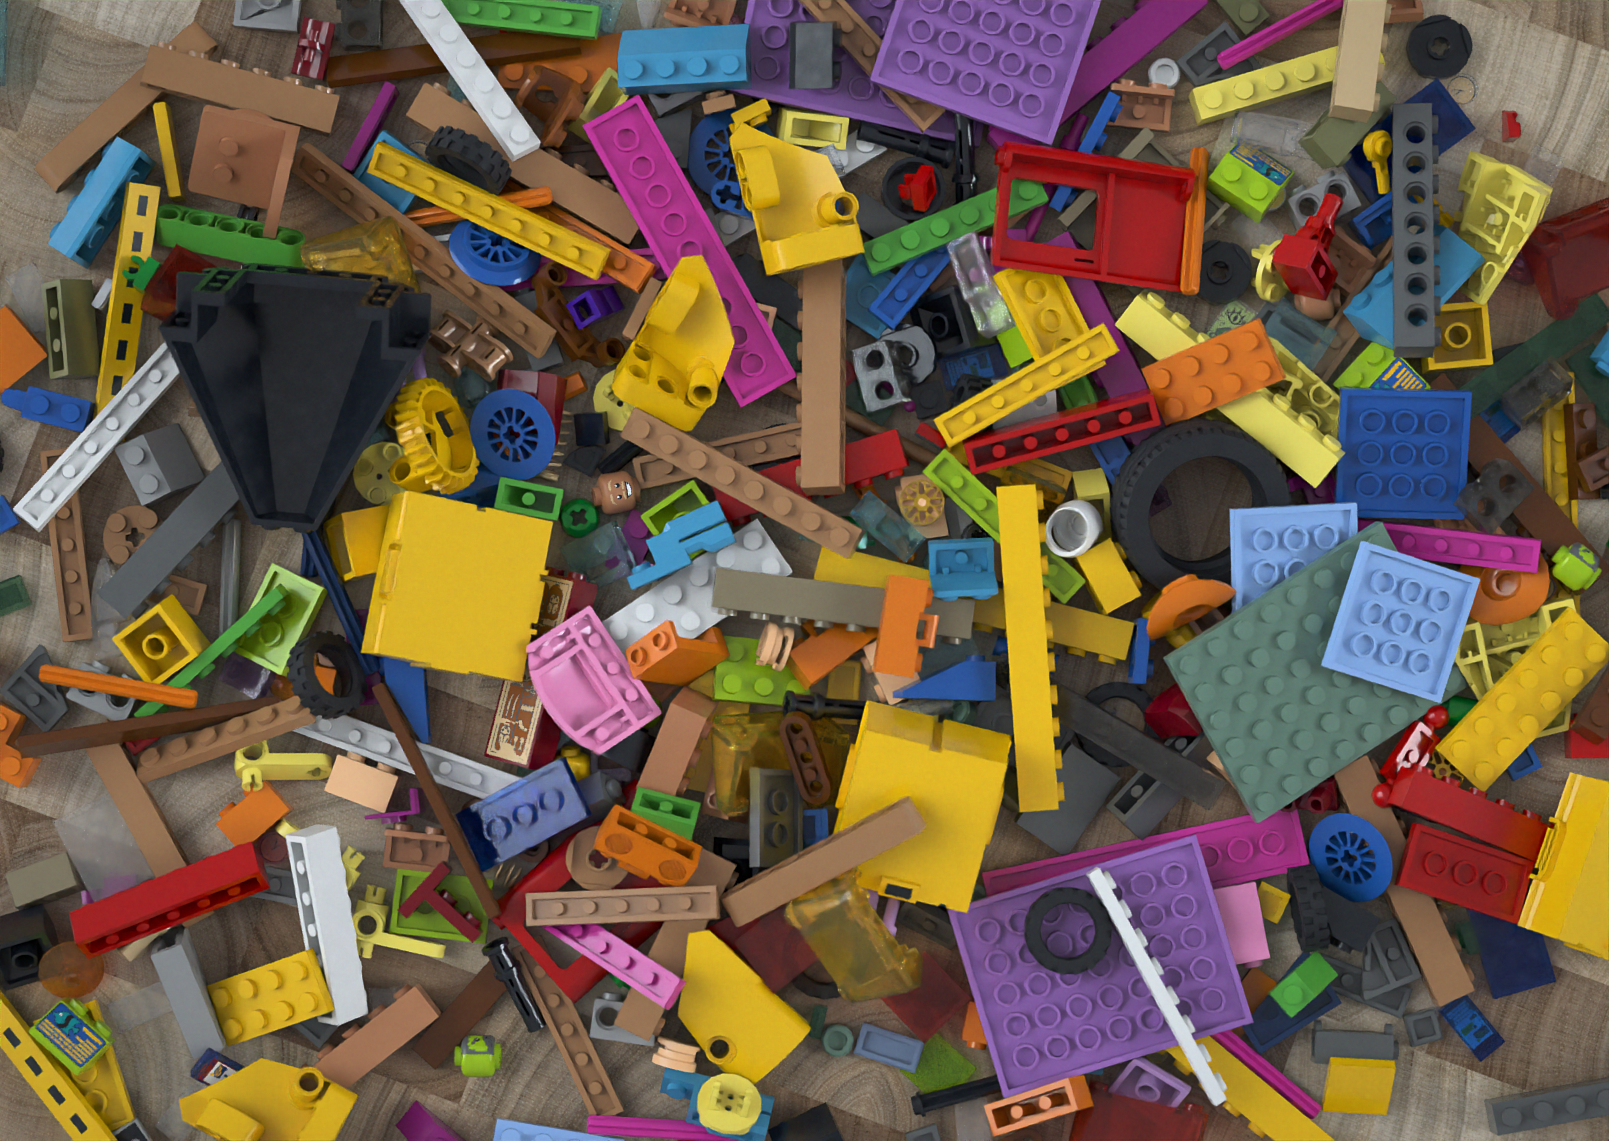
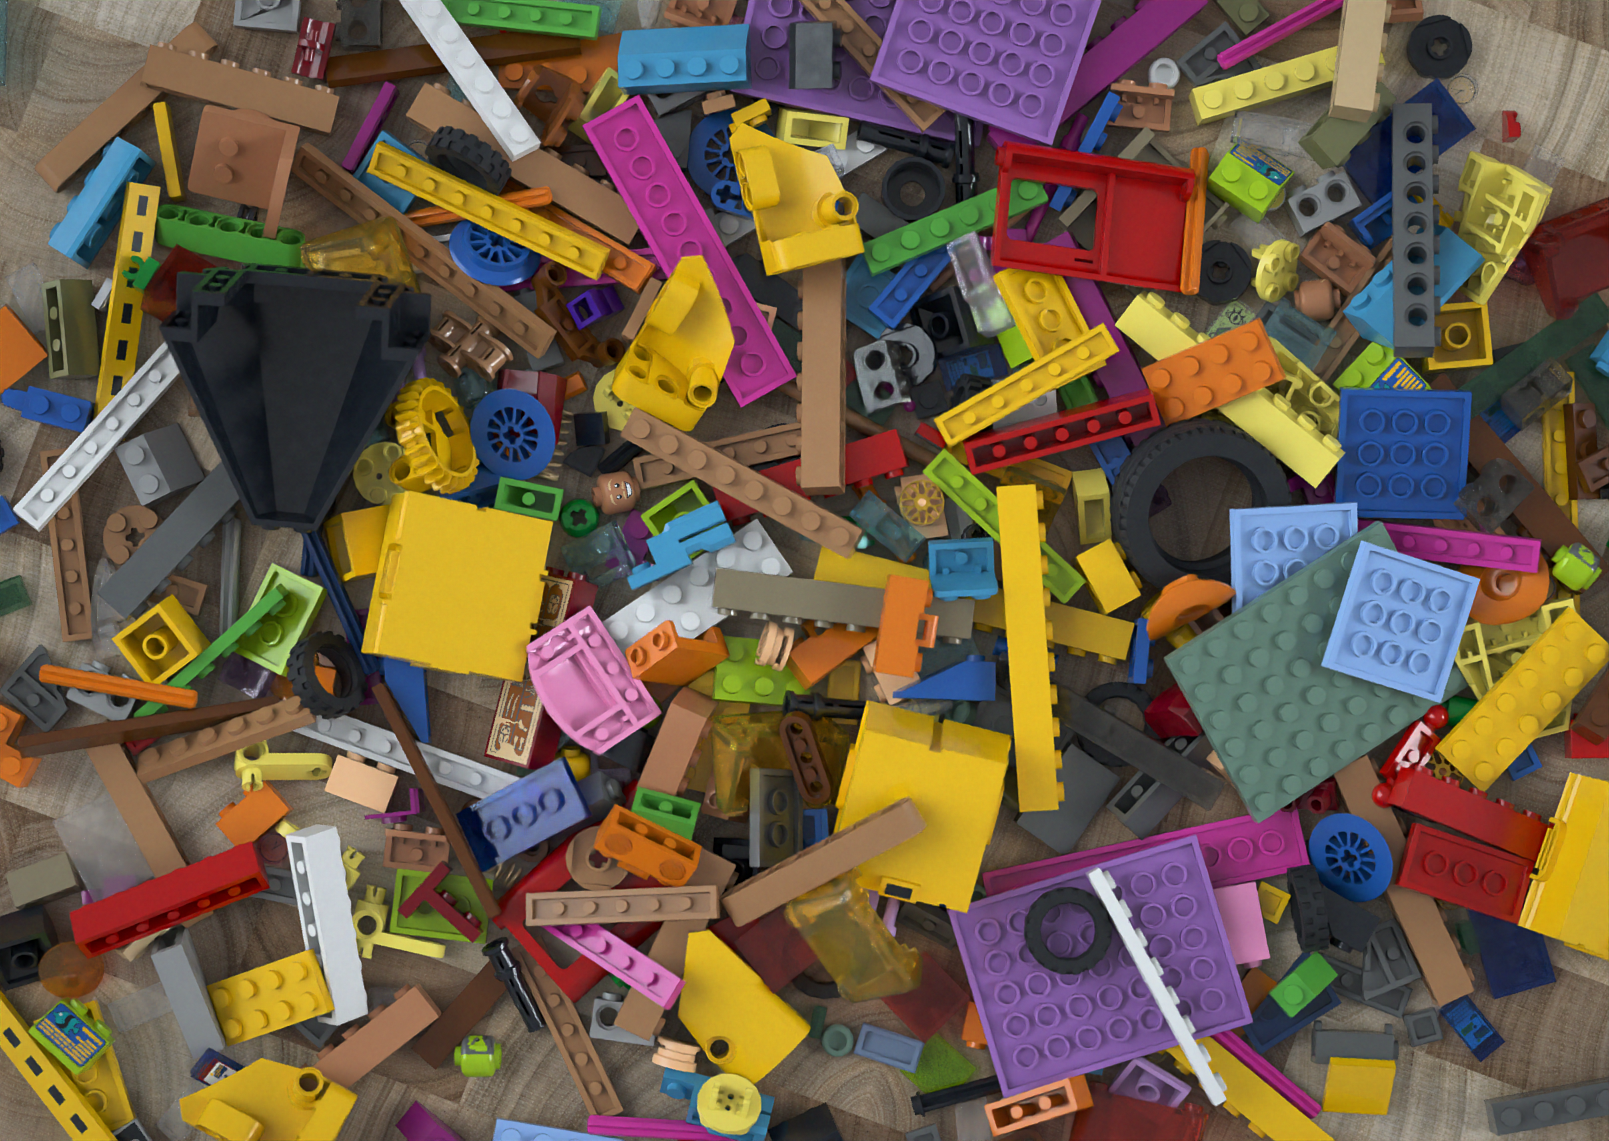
red tile [898,165,937,211] -> none
white helmet [1045,500,1103,558] -> none
red brick [1272,193,1344,301] -> none
yellow plate [1363,130,1393,194] -> none

